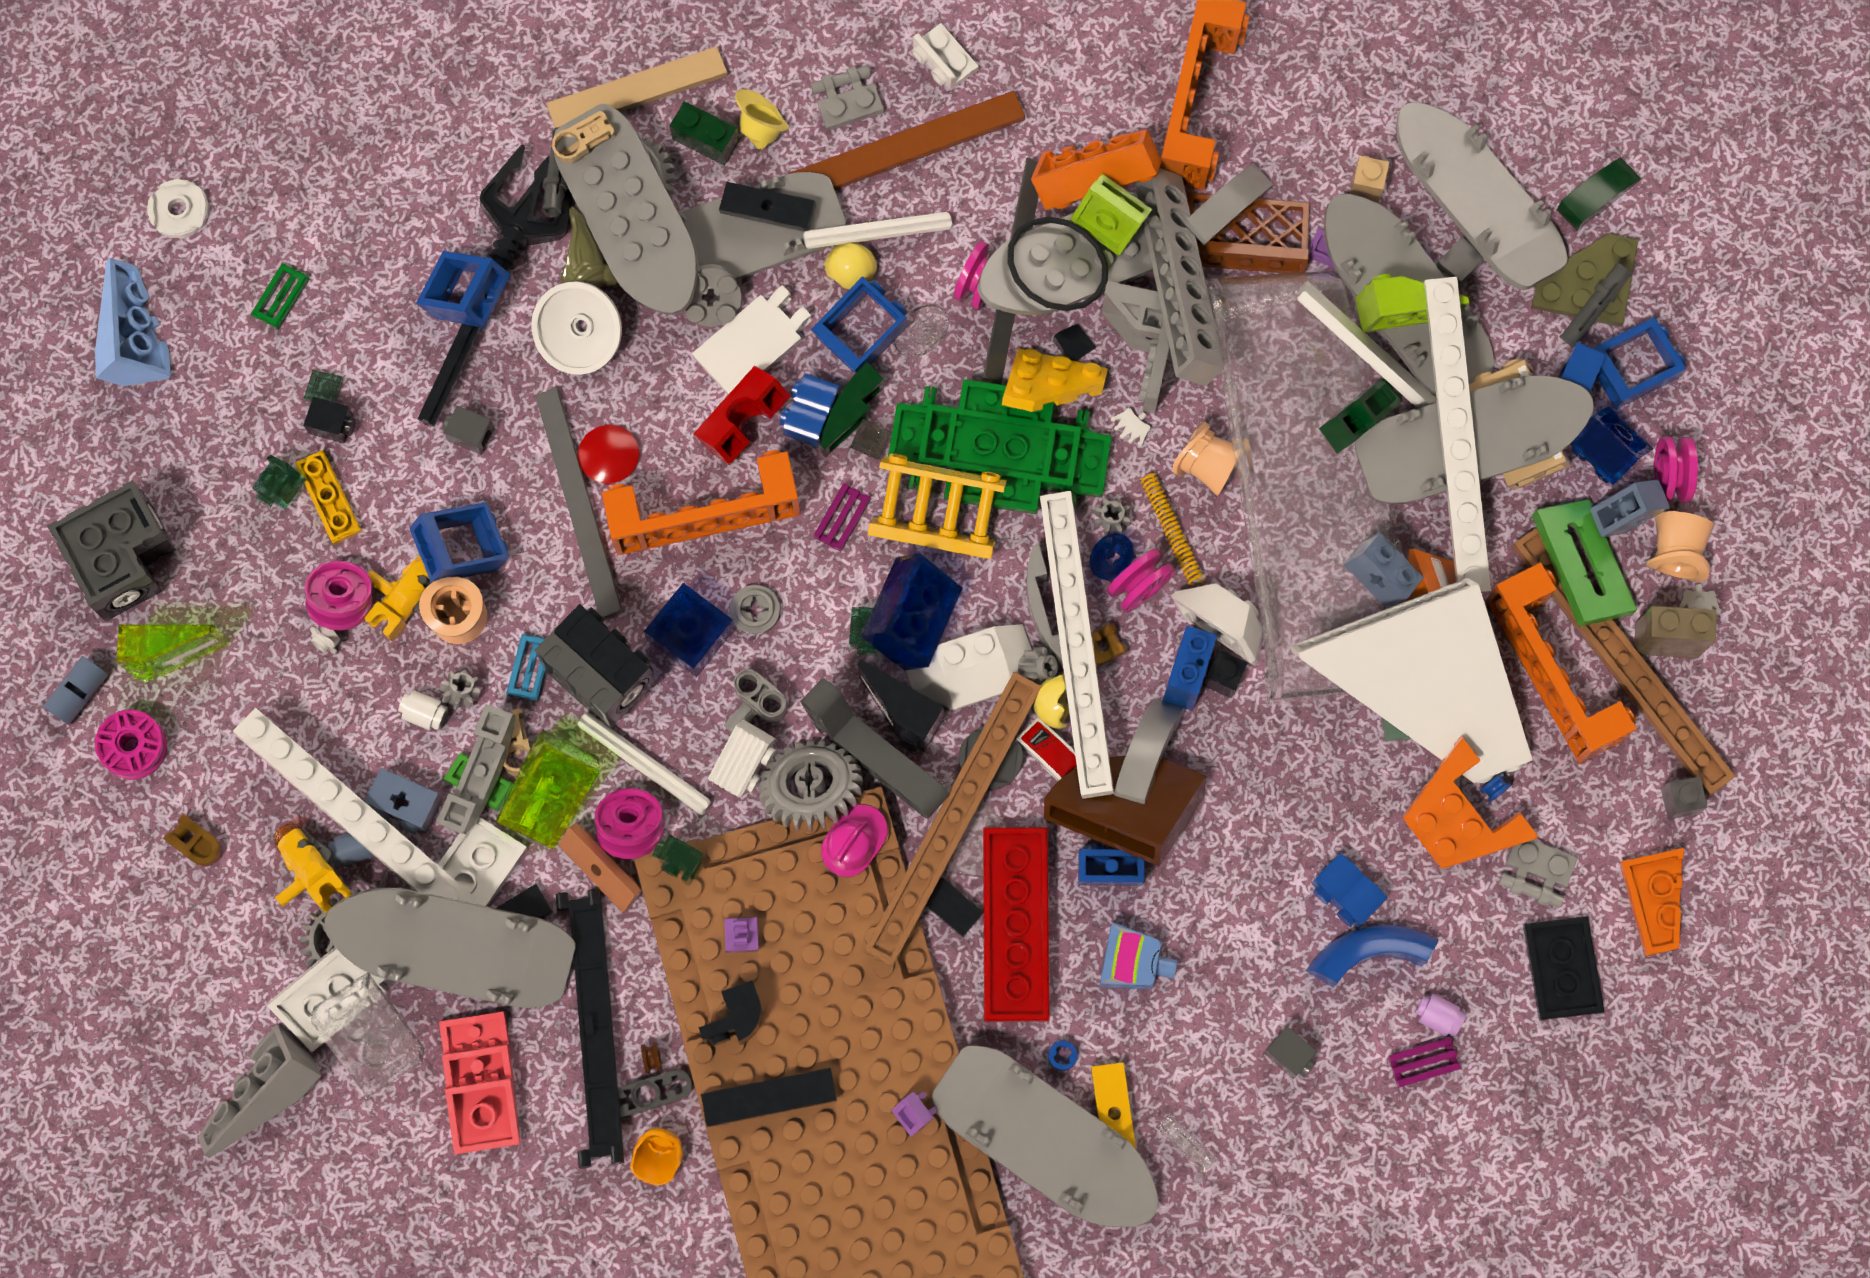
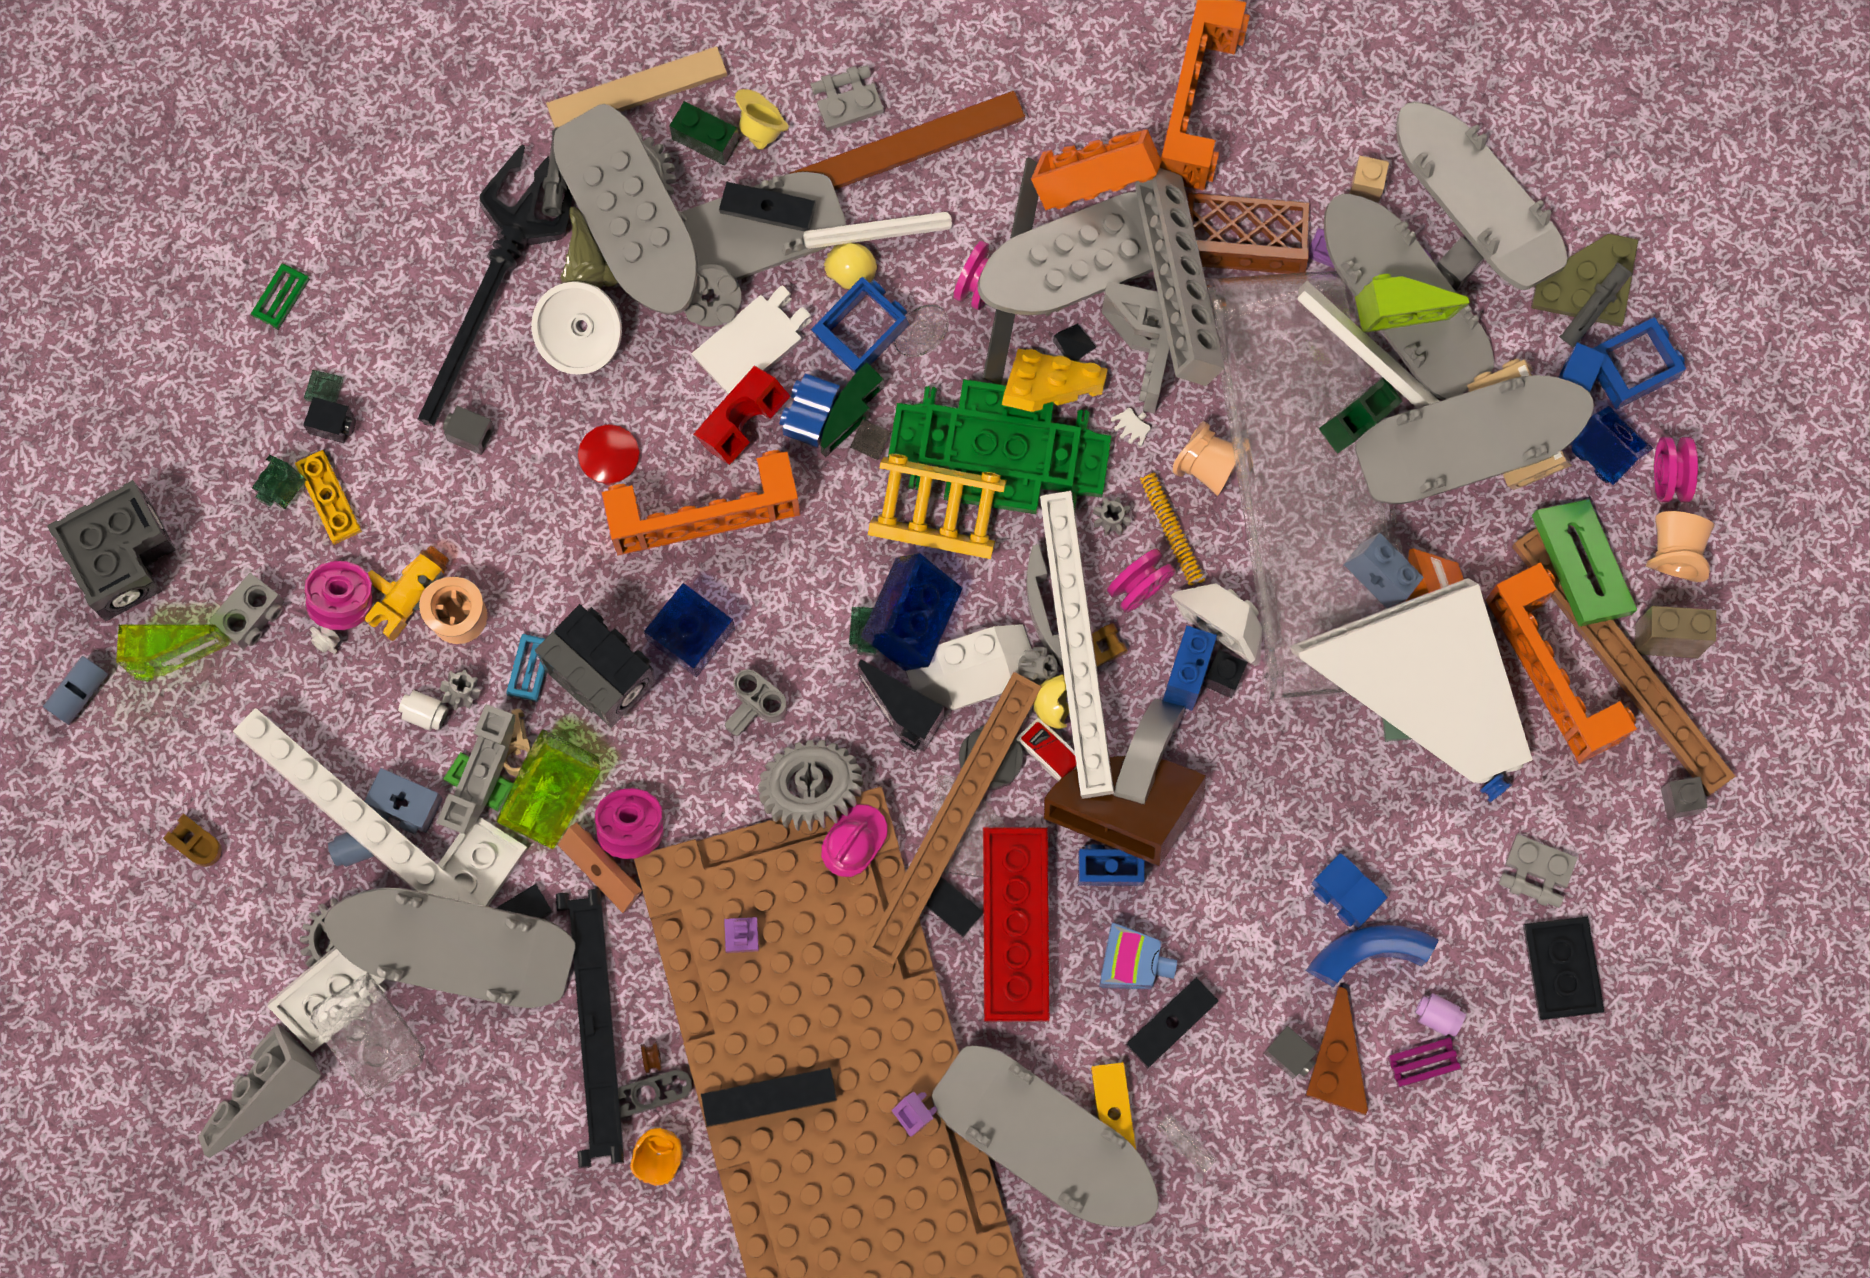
light blue wedge [95,258,171,386] -> none
dark pink wheel [95,709,167,780] -> none
white tile [147,179,210,238] -> none
yellow piece [273,823,352,914] -> none
blue window [409,502,509,583] -> none
blue window [416,251,511,328] -> none
coral slope [439,1011,520,1155] -> none
dark grey piece [535,387,622,617] -> none
tan piece [552,111,616,164] -> none
white axle [578,712,711,815] -> none
clear green brick [652,834,705,886] -> none
black brick [698,980,762,1046] -> none
white brick [708,719,776,798] -> none
light grey gear [729,585,780,635] -> none
dark grey beam [800,678,950,819] -> none
magenta tile [813,483,871,552] -> none
white bracket [912,23,979,91] -> none
black piece [1007,216,1108,311] -> none
blue bush [1048,1041,1077,1071] -> none
lime bracket [1070,174,1152,256] -> none
clear blue gear [1089,533,1137,582] -> none
light grey slope [1183,163,1274,245] -> none
orange wing [1402,736,1539,869] -> none
white plate [1424,277,1491,592] -> none
dark green slope [1556,157,1642,231] -> none
sand blue brick [1590,479,1670,537] -> none
orange wing [1619,848,1684,957] -> none
white piece [1679,584,1721,614] -> none
none -> light grey brick [209,573,284,650]
none -> black tile [1125,977,1219,1068]
none -> dark orange wing [1305,987,1368,1116]

